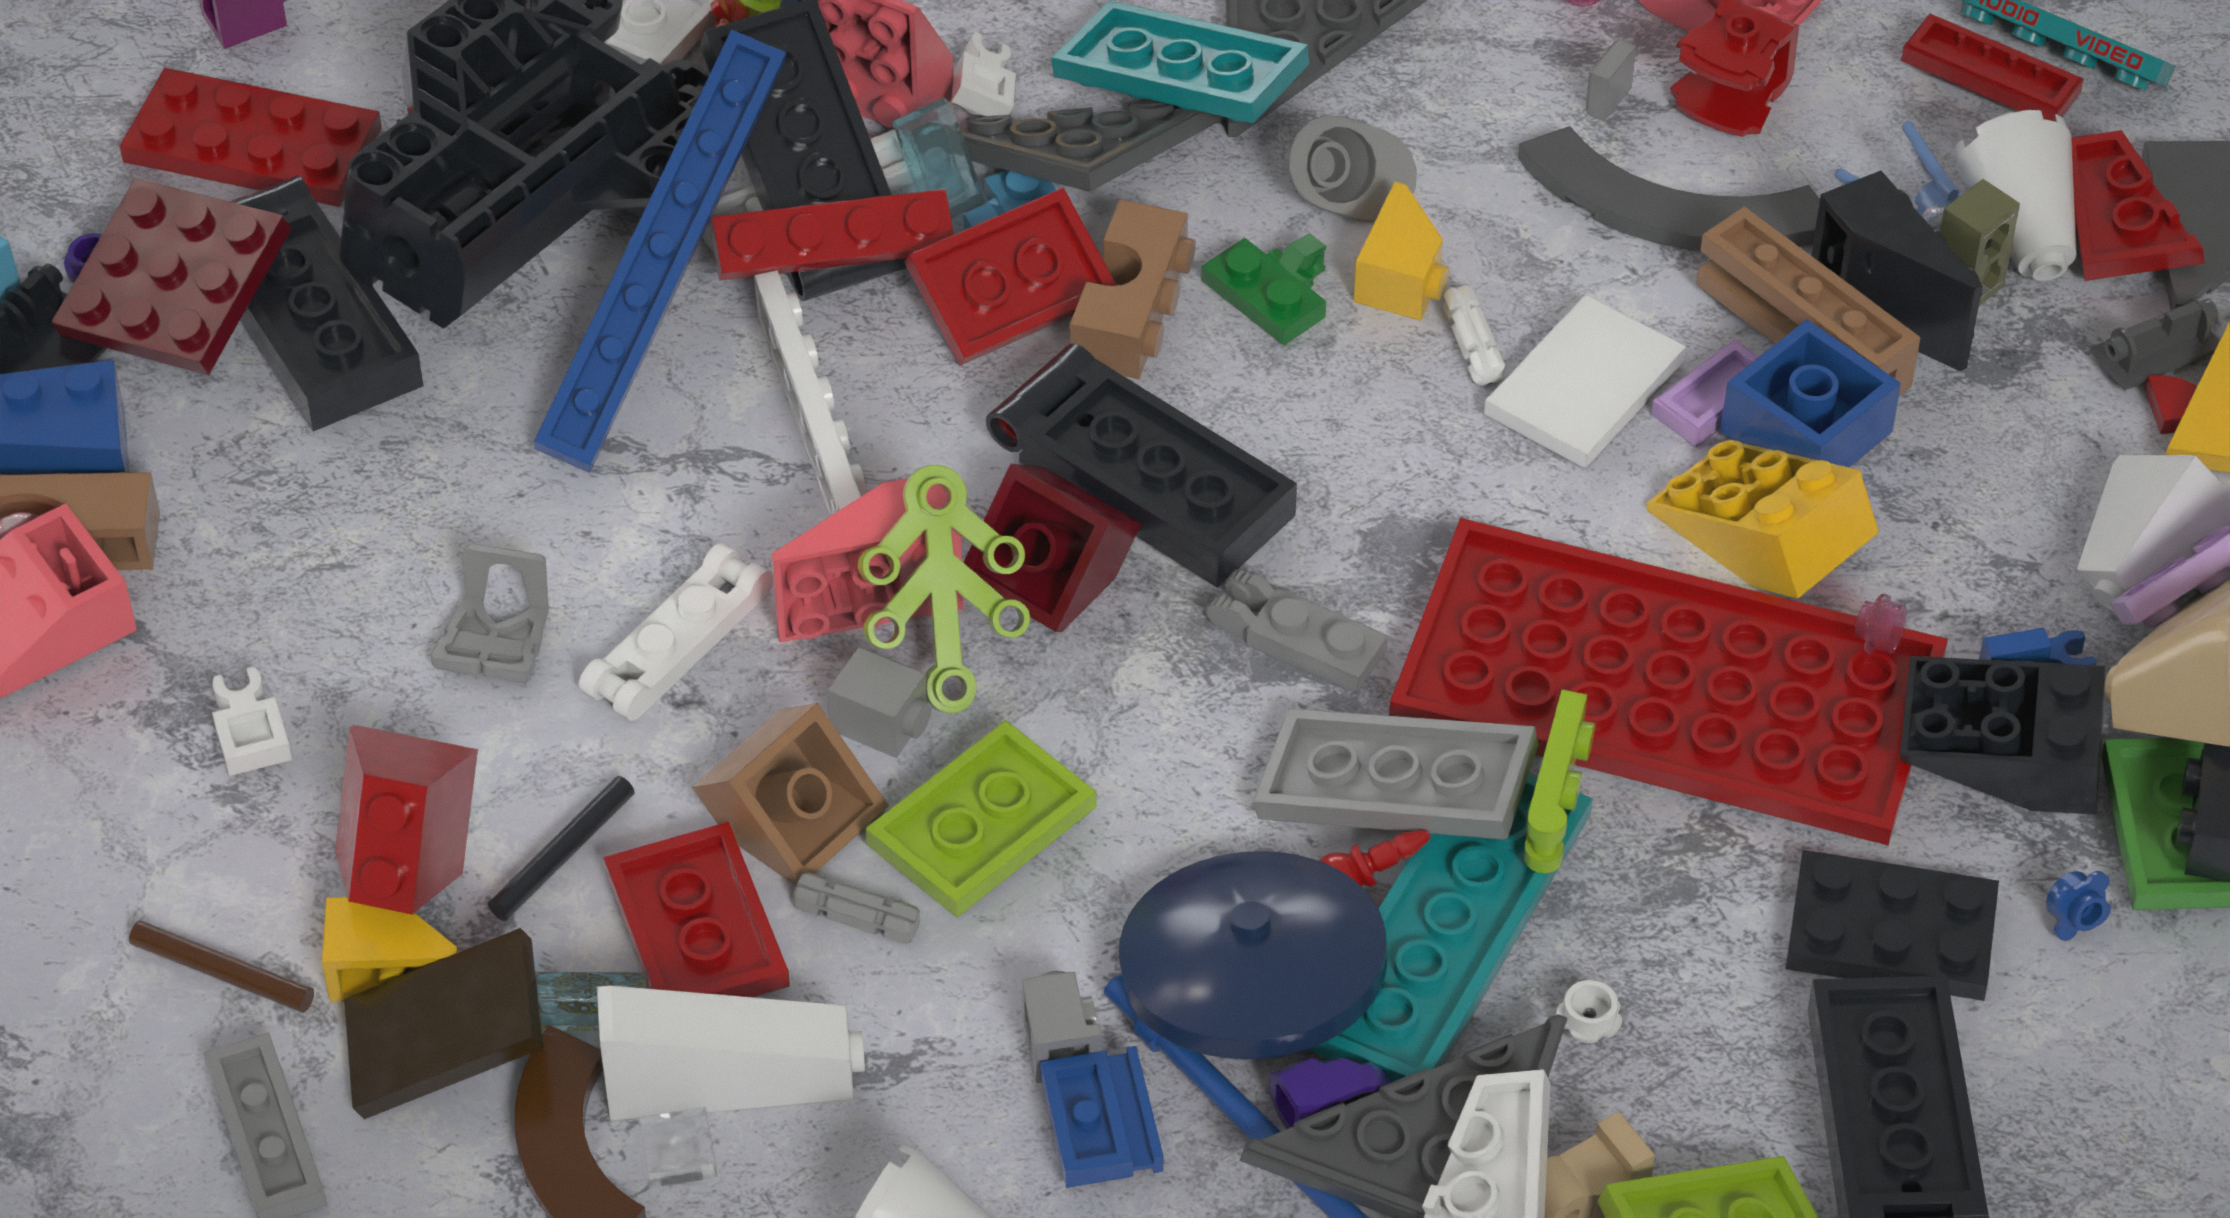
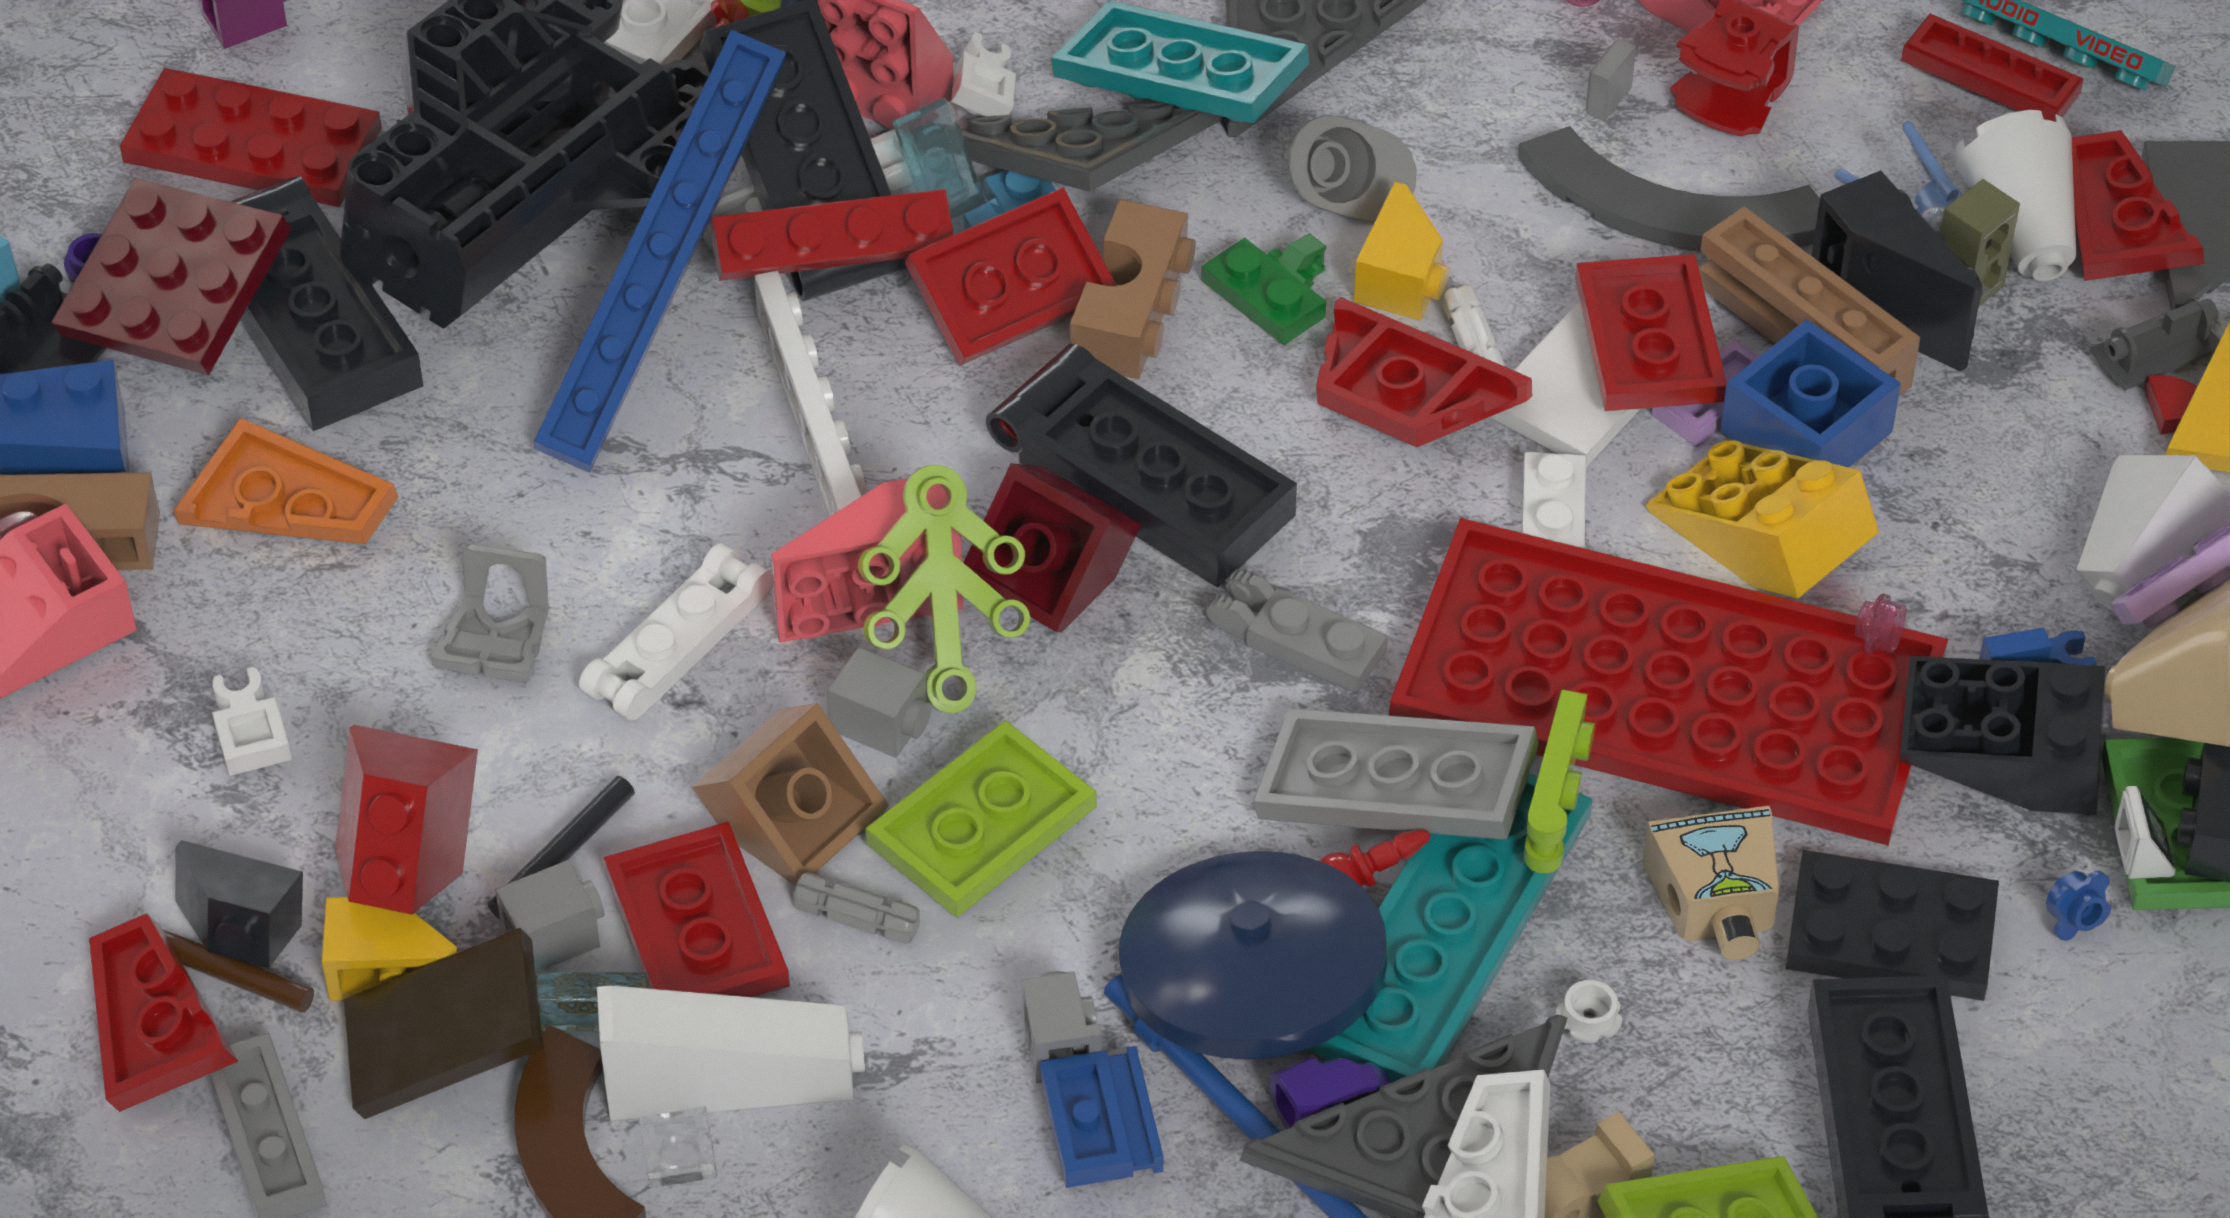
none -> red wing [89,913,239,1112]
none -> orange wing [173,418,398,544]
none -> black slope [175,840,303,968]
none -> light grey brick [495,860,605,972]
none -> red wing [1316,297,1533,447]
none -> white plate [1522,452,1586,548]
none -> red plate [1575,254,1727,411]
none -> tan torso [1643,806,1779,960]
none -> white slope [2114,786,2176,879]

